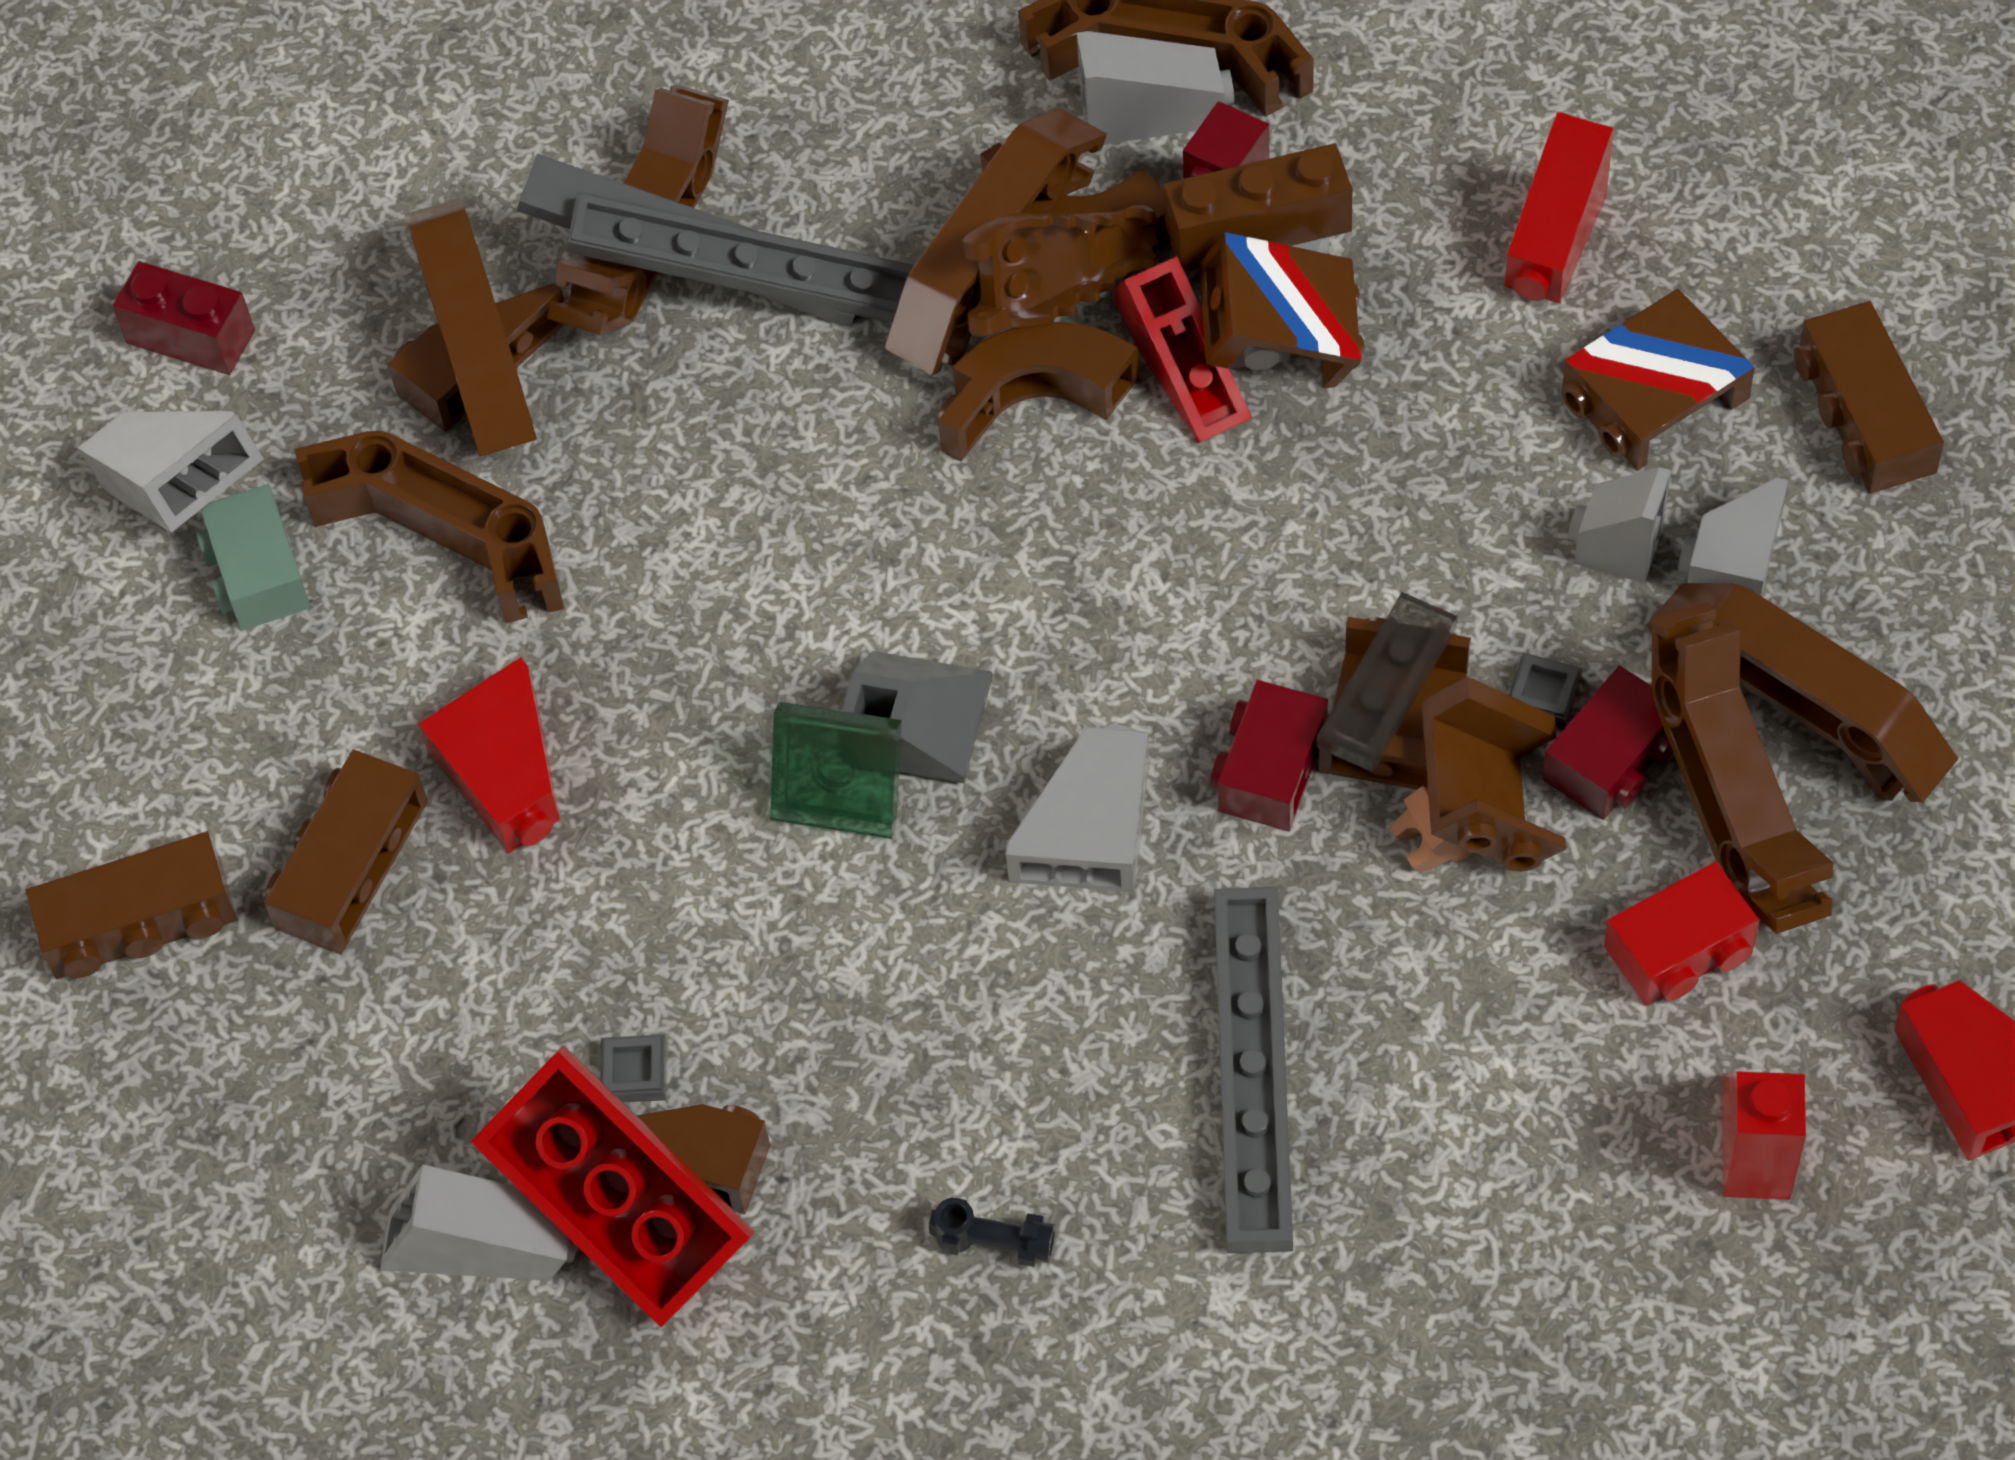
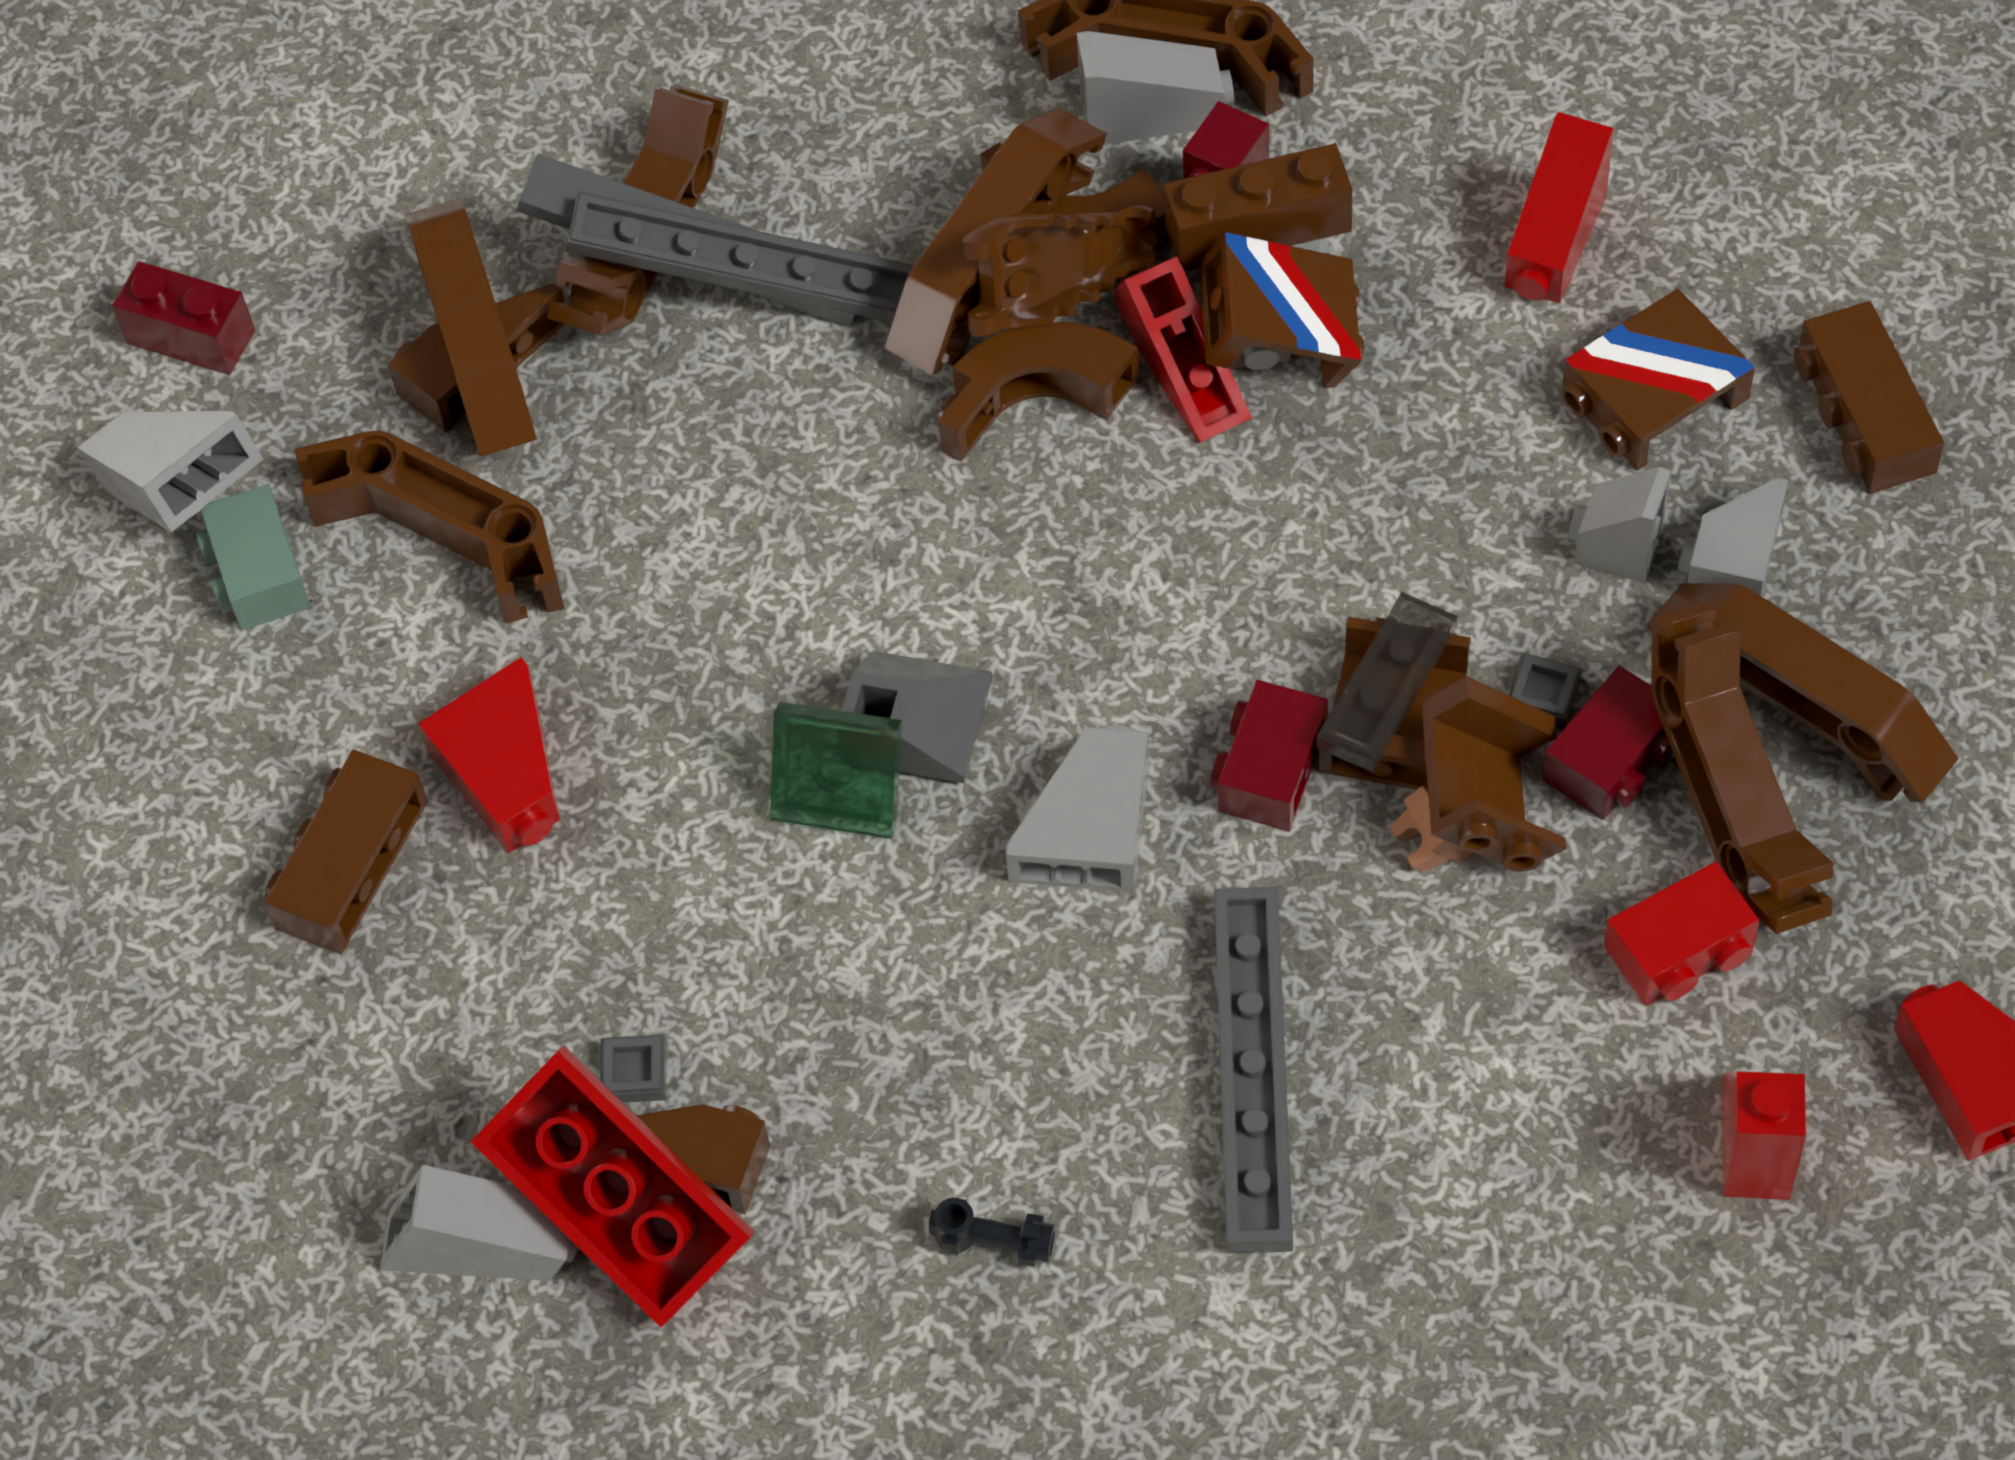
reddish brown brick [25,831,238,979] -> none

